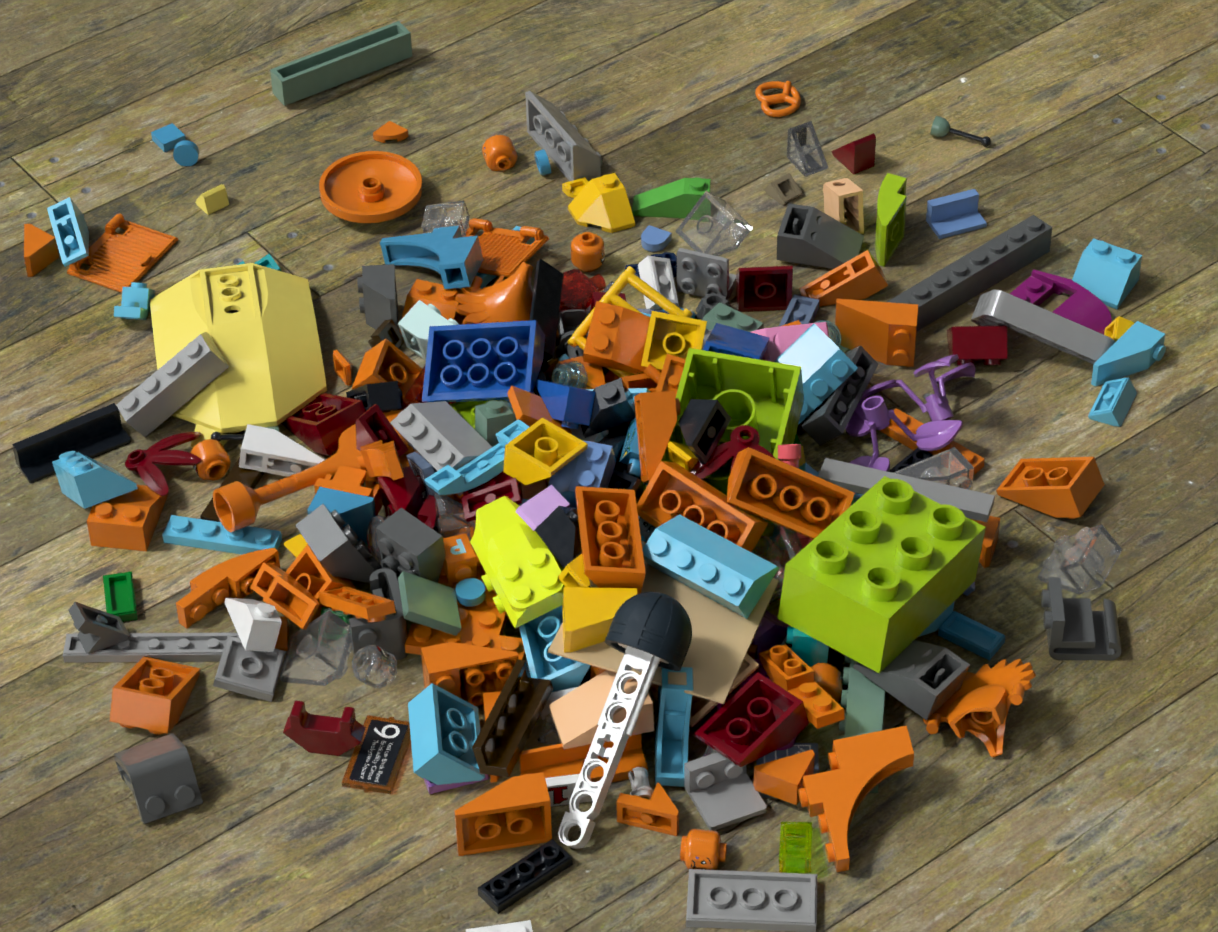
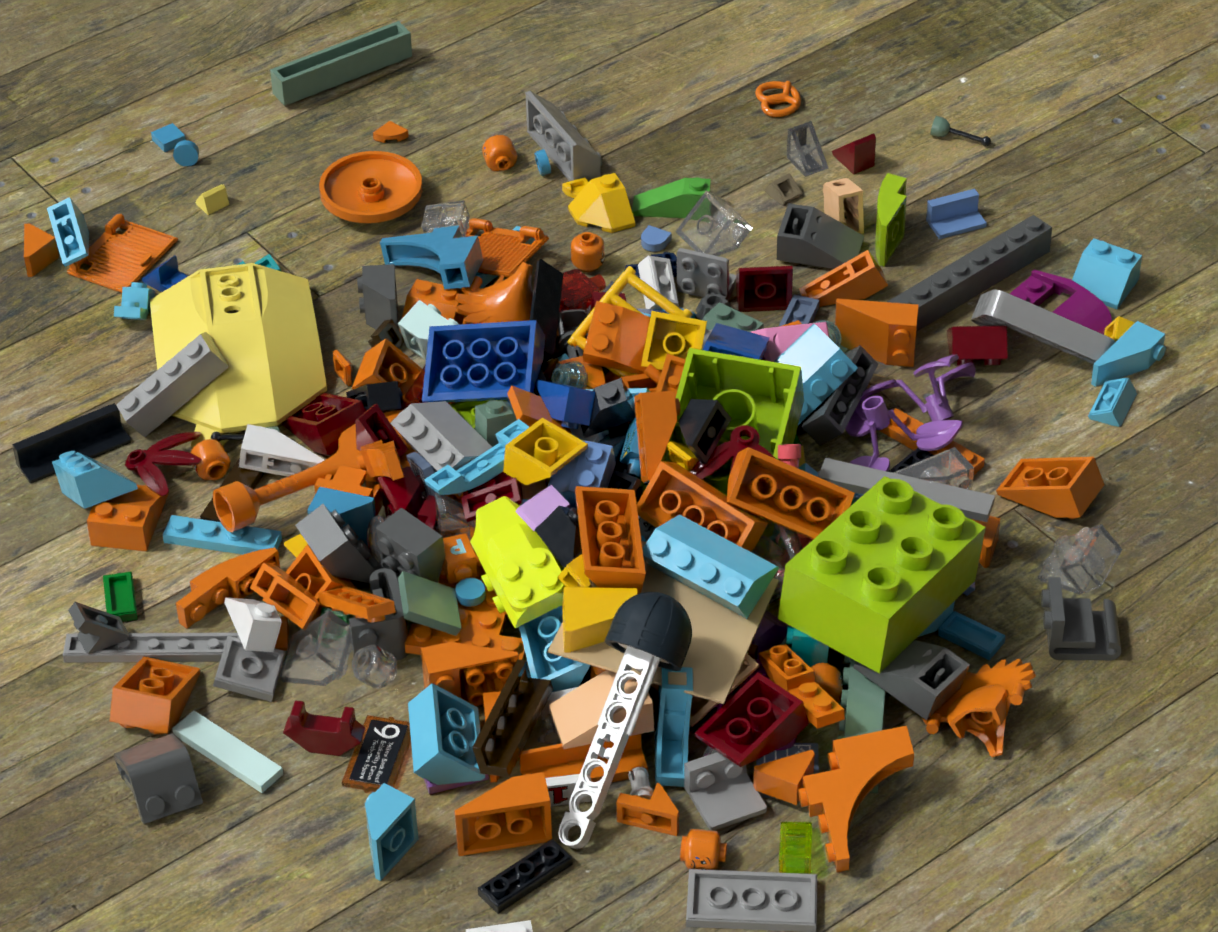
none -> blue slope [142,255,188,292]
none -> light aqua tile [172,710,283,793]
none -> medium azure slope [365,783,419,881]

